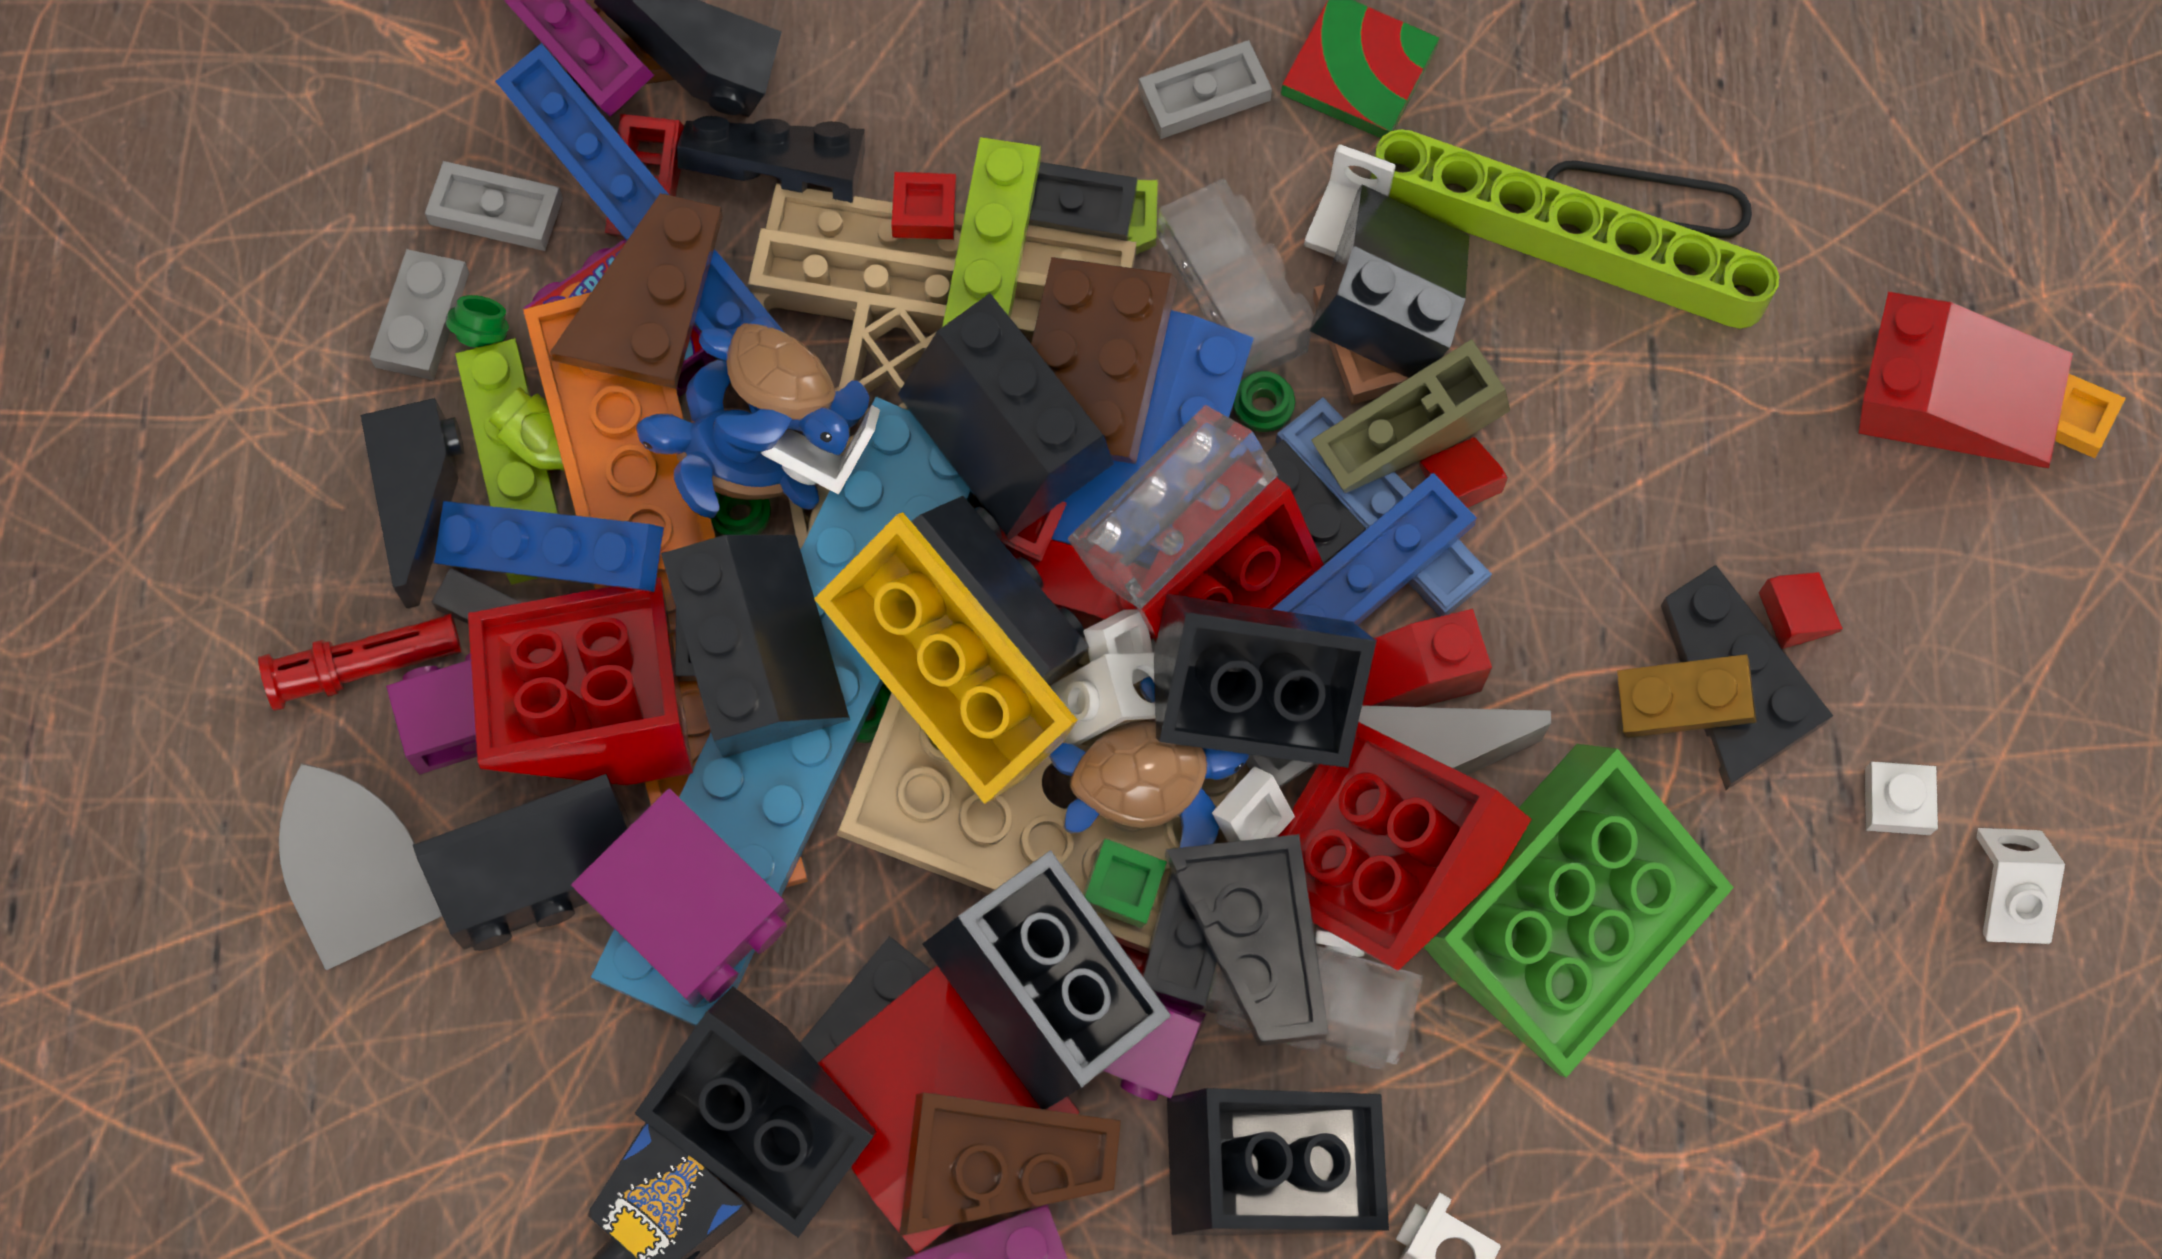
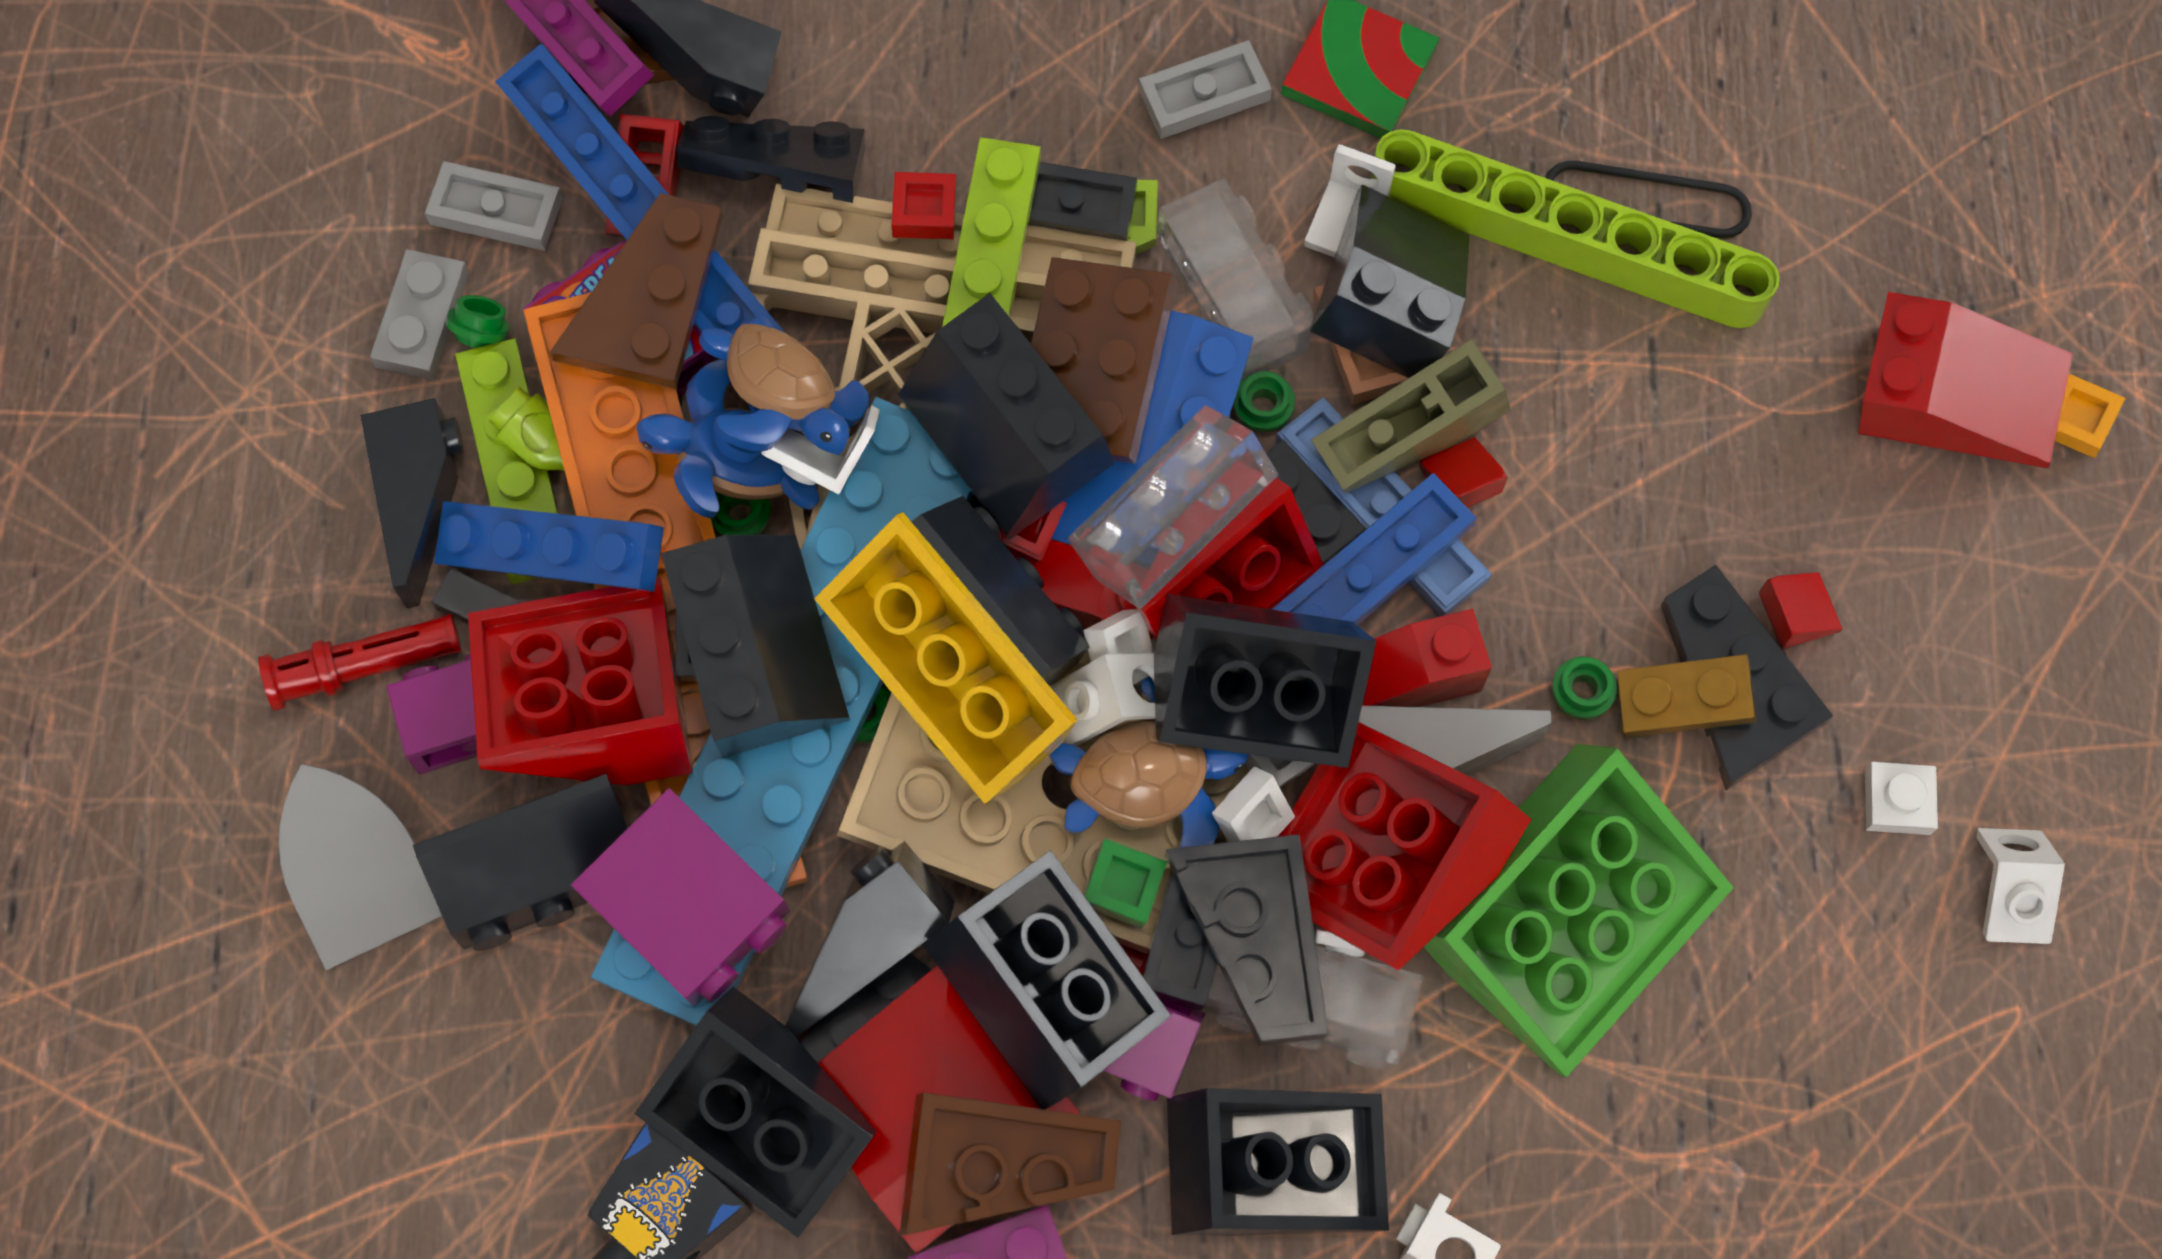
none -> slope [785,841,955,1037]
none -> green plate [1552,656,1617,720]

